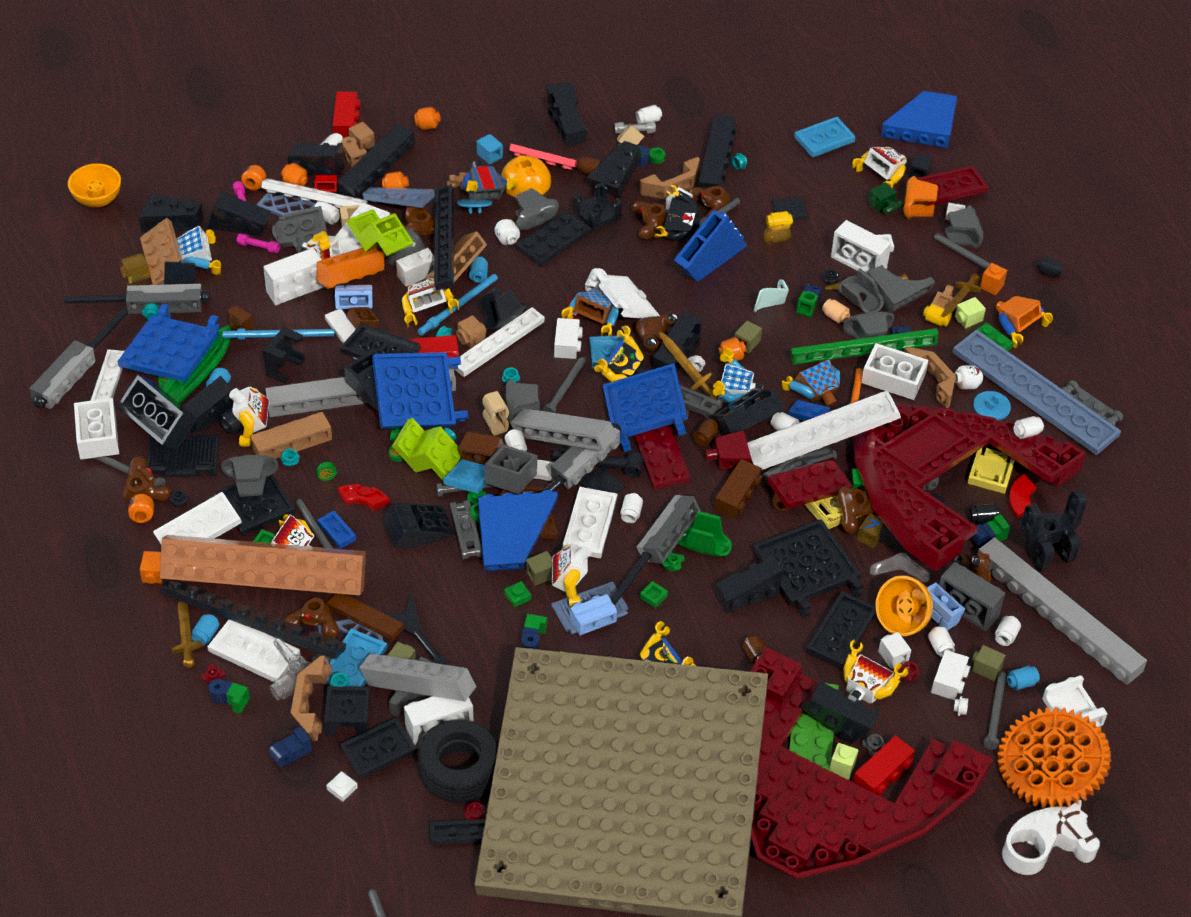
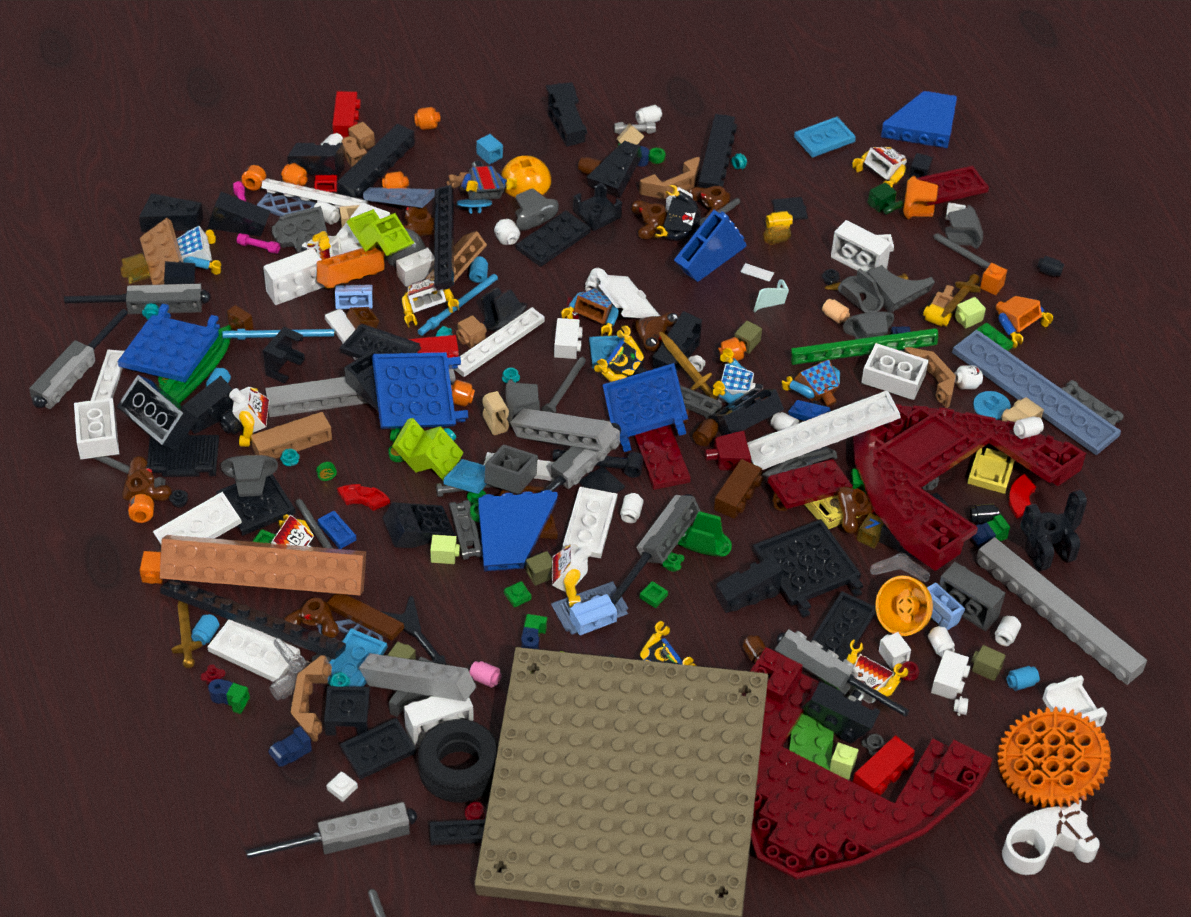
light orange piece [68,164,121,208] -> none
reddish brown brick [458,432,503,465] -> none
white brick [504,429,527,452] -> none
coral plate [509,144,579,170] -> none
green leg [796,284,823,318] -> none
orange bar [850,368,863,404] -> none
reddish brown head [955,552,991,583] -> none
dark grey bar [984,671,1006,749] -> none
none -> piece [246,802,417,859]
none -> yellowish green brick [431,535,460,564]
none -> orange head [451,380,475,407]
none -> bright pink brick [469,661,502,688]
none -> white sticker [741,263,774,281]
none -> piece [775,629,909,717]
none -> tan brick [1001,397,1044,422]

